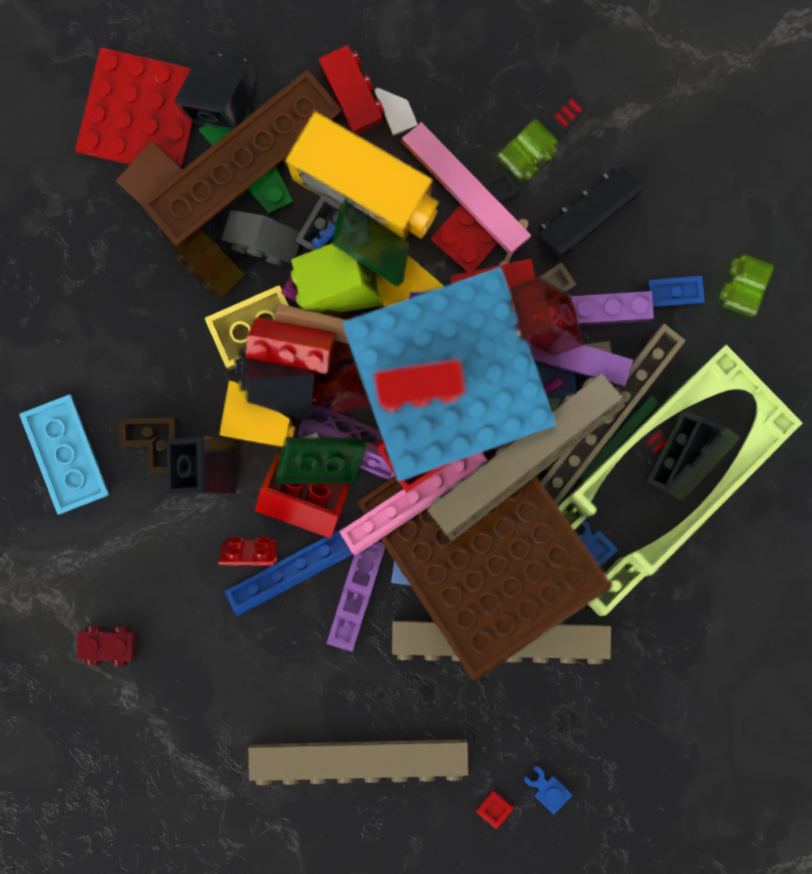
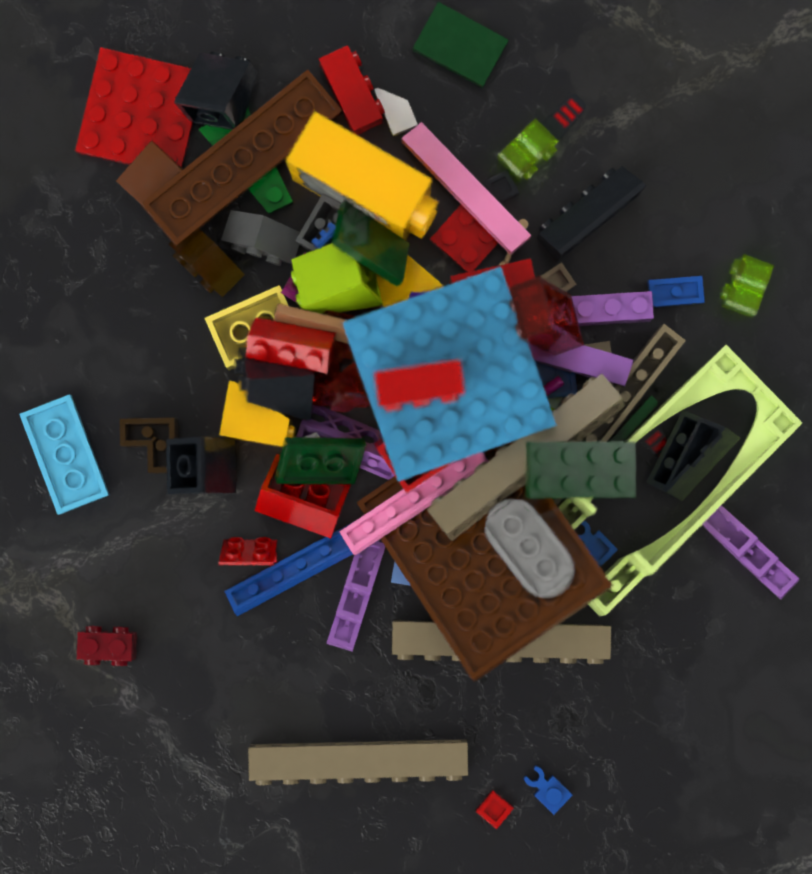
none -> dark green tile [413,2,508,88]
none -> light grey tile [485,499,574,598]
none -> dark green plate [526,442,636,498]
none -> medium lavender slope [702,505,799,600]

